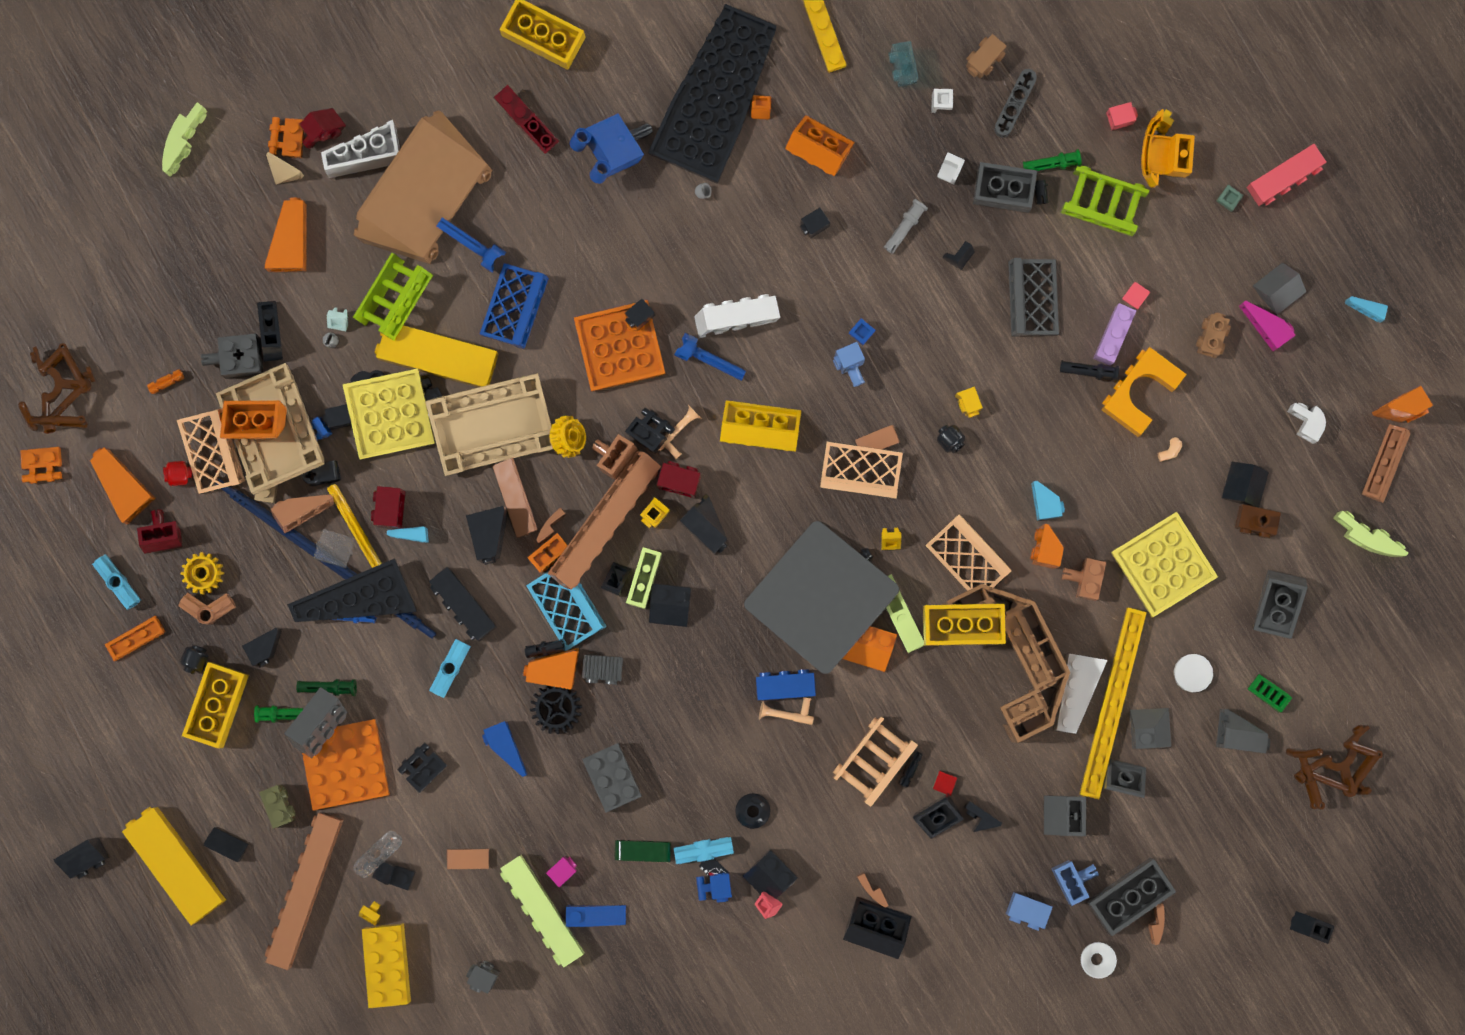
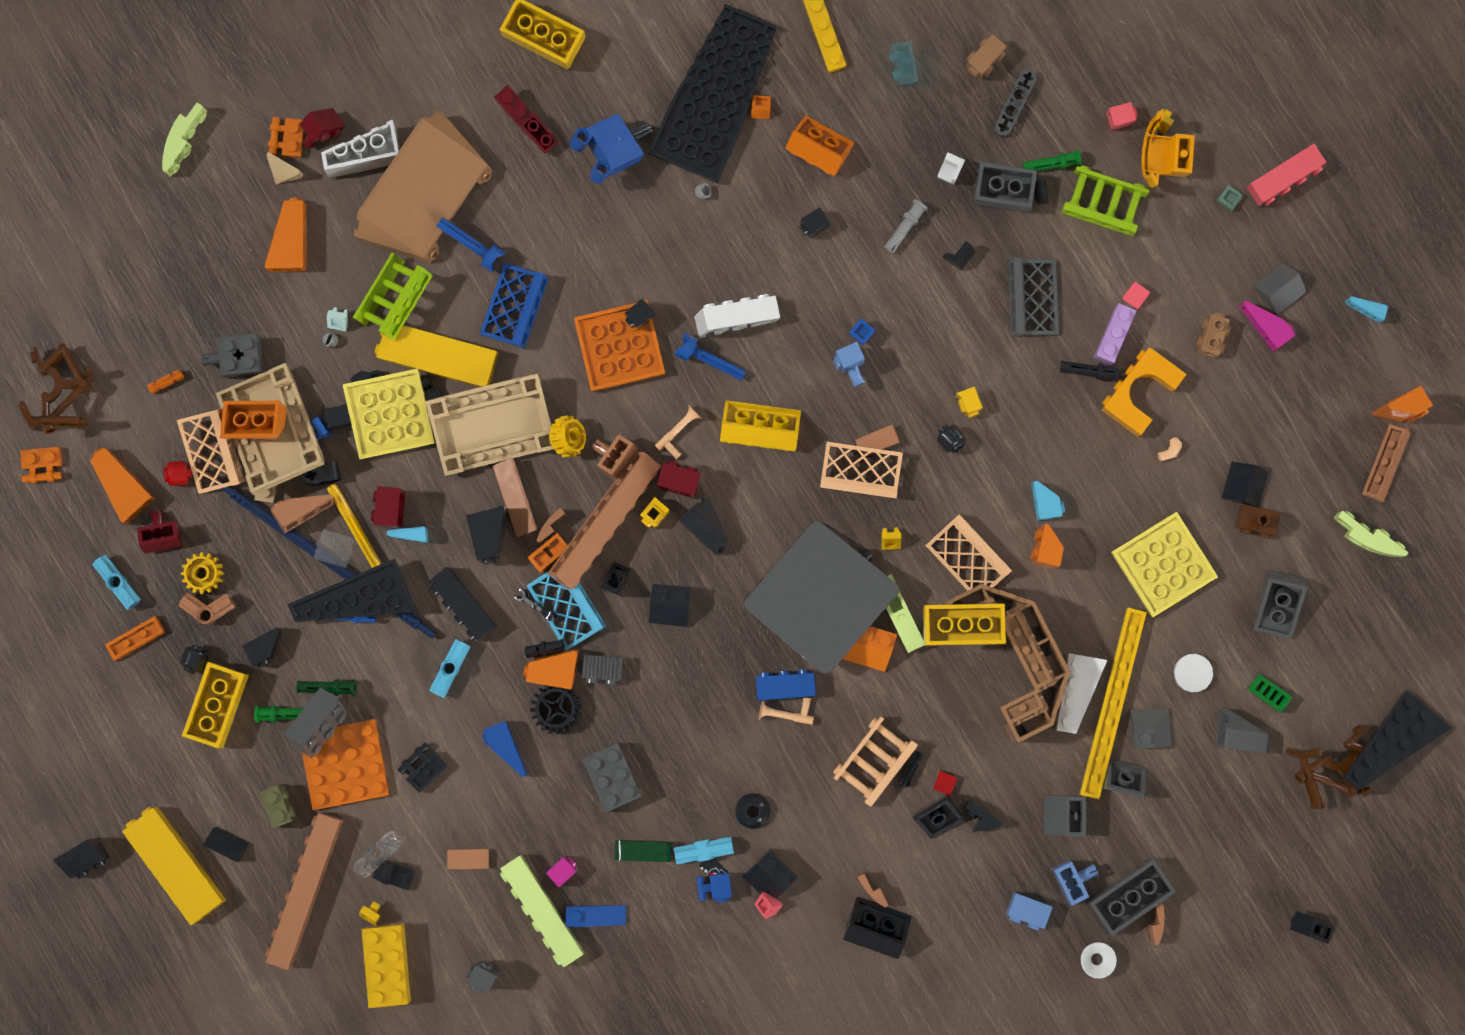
black slope [257,301,283,362] -> none
black plate [625,408,675,454] -> none
yellowish green brick [626,547,662,609] -> none
white panel [932,89,953,113] -> none
nougat brick [1062,558,1106,601] -> none
white brick [1287,403,1326,444] -> none
none -> black piece [514,589,558,621]
none -> black wing [1342,690,1452,790]

